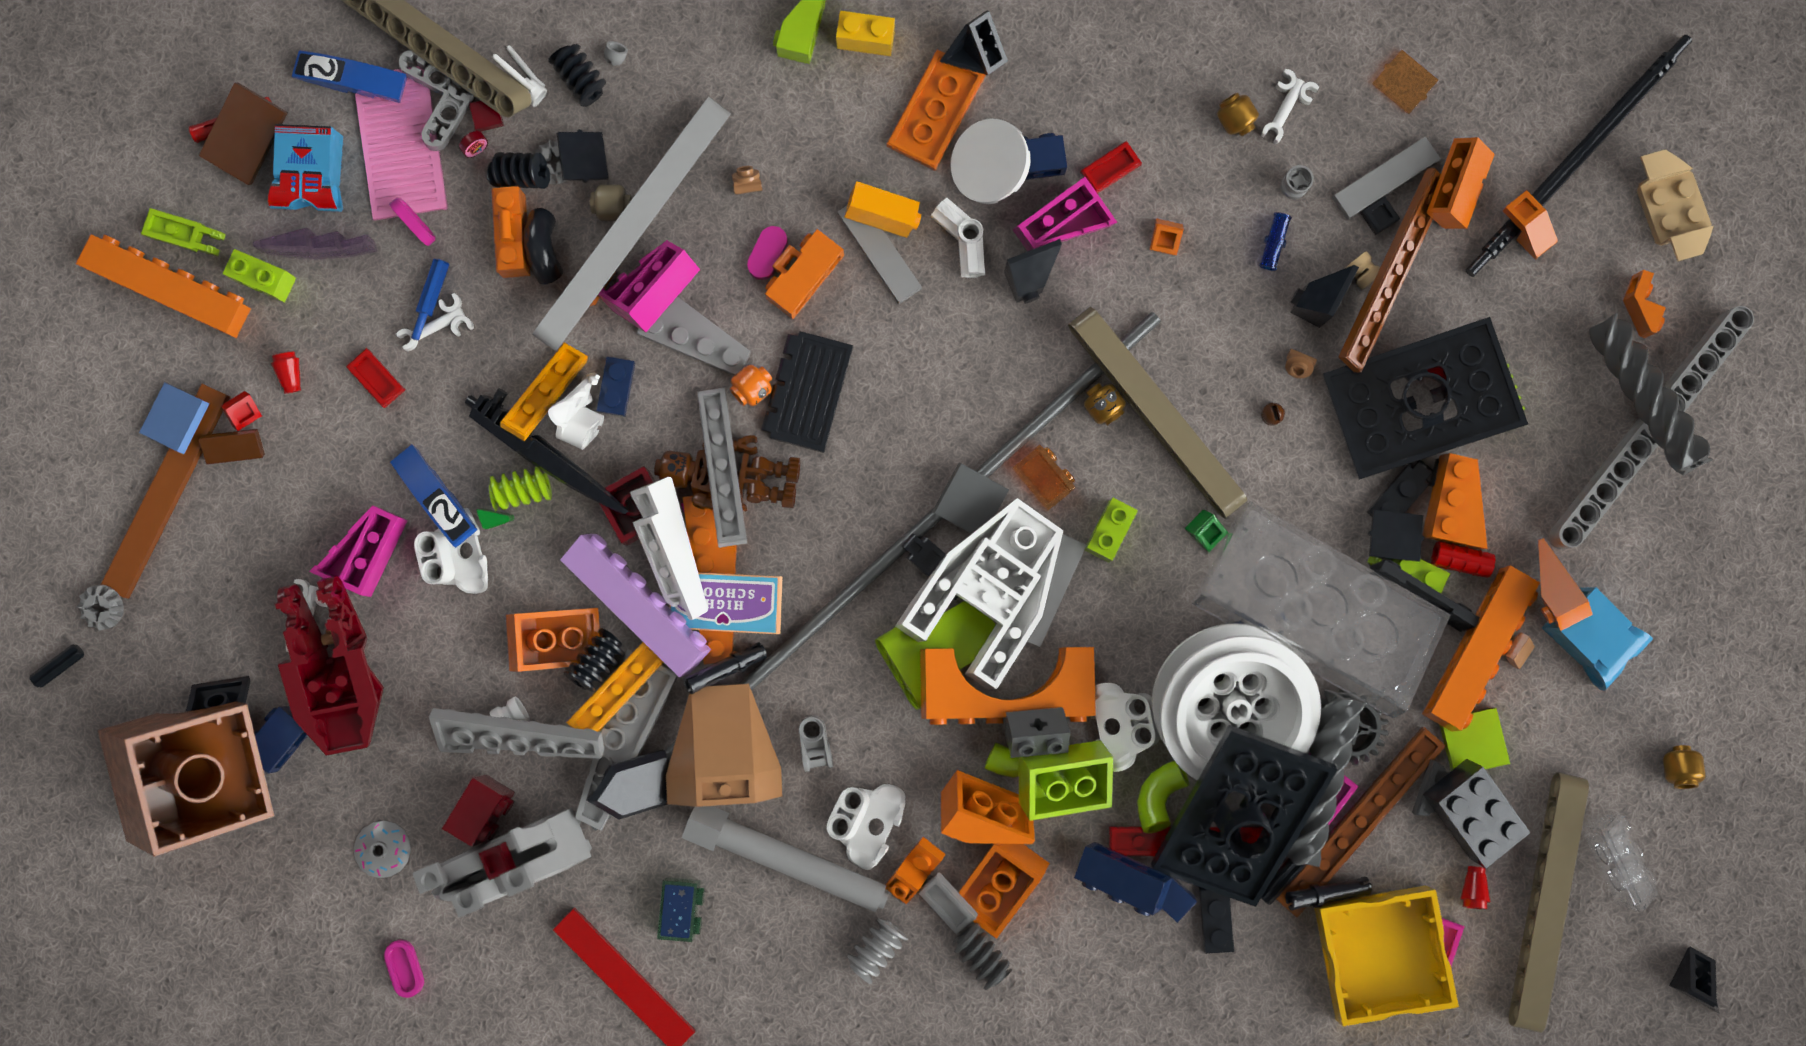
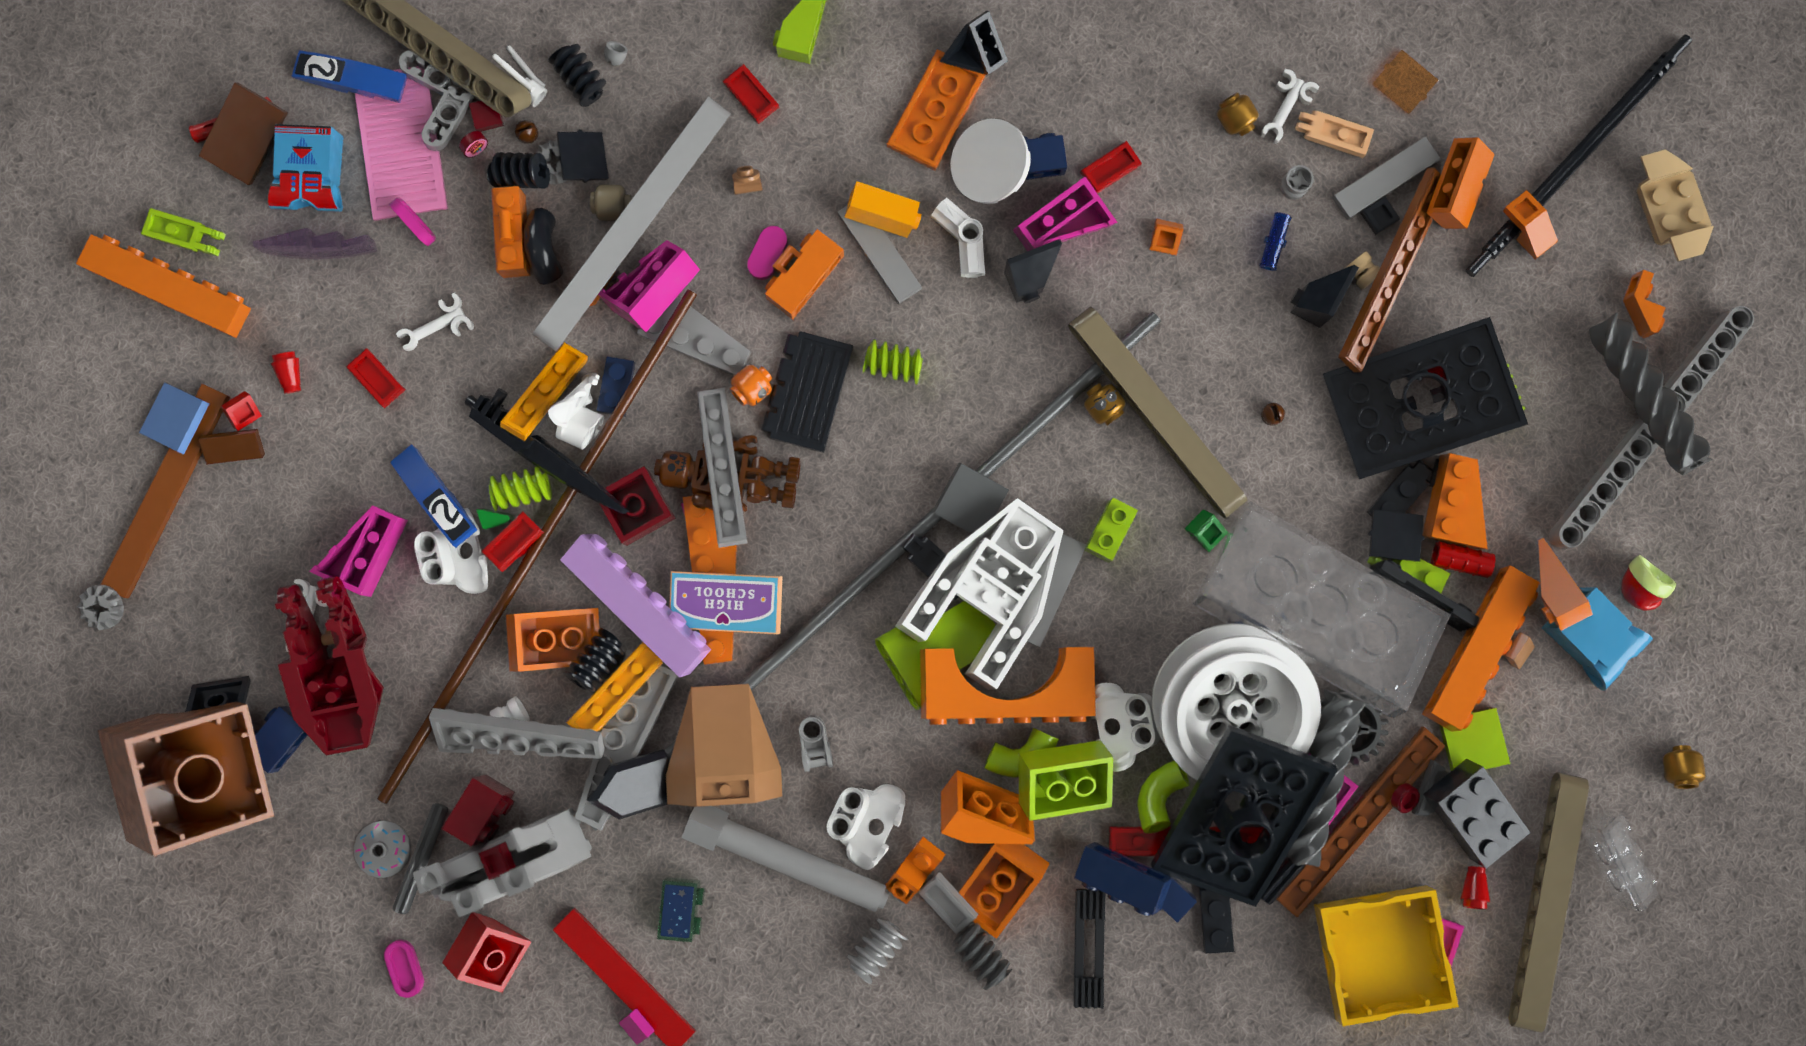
black axle [29,644,84,688] -> none
lime brick [222,249,296,303] -> none
blue axle [411,259,449,341] -> none
white wedge [630,477,708,620] -> none
black pin [683,642,767,694] -> none
yellow brick [836,10,895,56] -> none
dark grey brick [1005,707,1070,758] -> none
clear orange bracket [1012,445,1076,512] -> none
medium nougat plate [1285,349,1317,378] -> none
black pin [1285,877,1372,911] -> none
black slope [1669,947,1719,1013] -> none
none -> reddish brown piece [377,289,697,804]
none -> dark grey axle [392,803,448,914]
none -> red slope [442,912,531,992]
none -> red tile [481,511,544,572]
none -> reddish brown hinge [515,120,538,144]
none -> dark pink tile [619,1009,654,1045]
none -> red tile [723,64,779,124]
none -> lime piece [863,339,923,385]
none -> black container [1074,889,1106,1009]
none -> light nougat hinge [1295,111,1374,158]
none -> dark red tile [1391,783,1420,813]
none -> piece [1621,555,1676,611]

